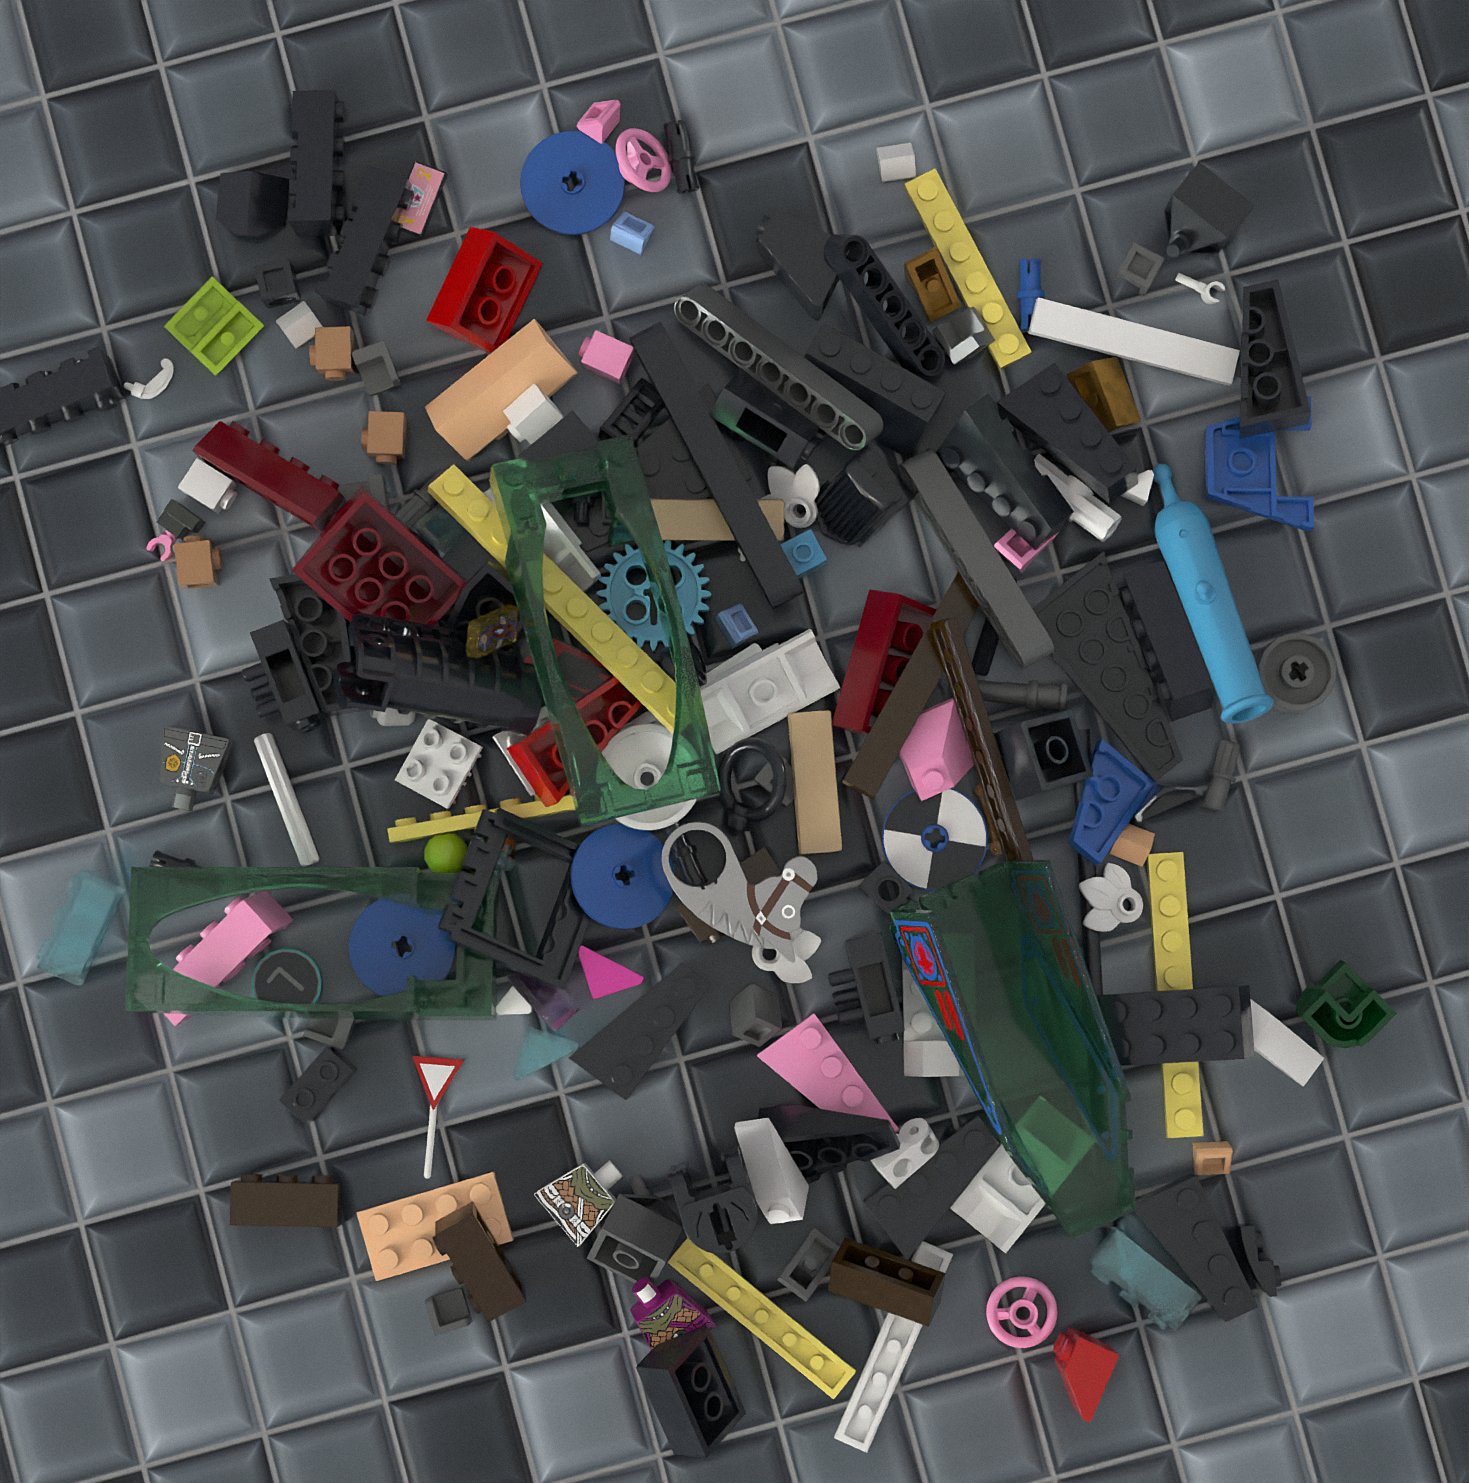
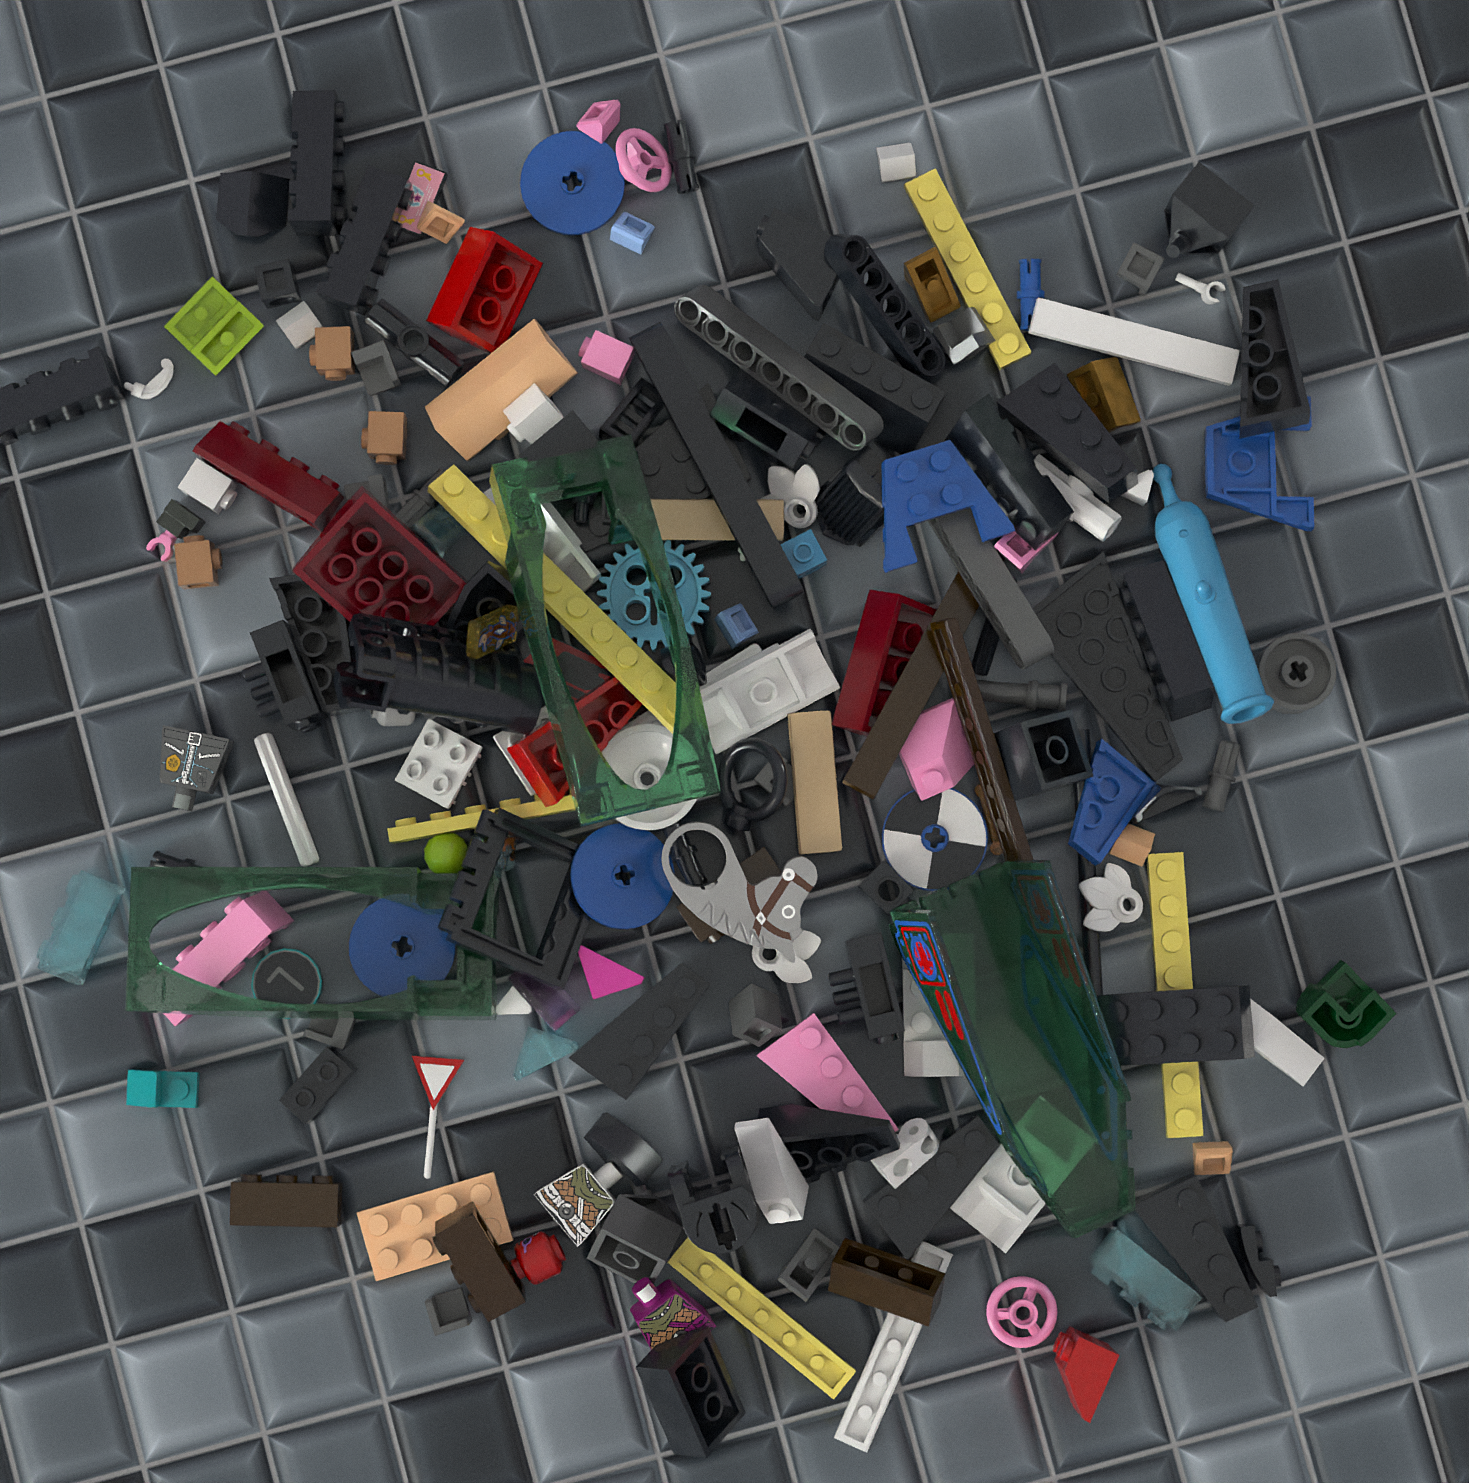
none -> teal slope [126,1069,200,1108]
none -> black piece [364,298,465,387]
none -> light nougat slope [417,201,465,244]
none -> red head [511,1231,567,1285]
none -> black slope [584,1112,663,1187]
none -> blue wing [881,440,1015,573]

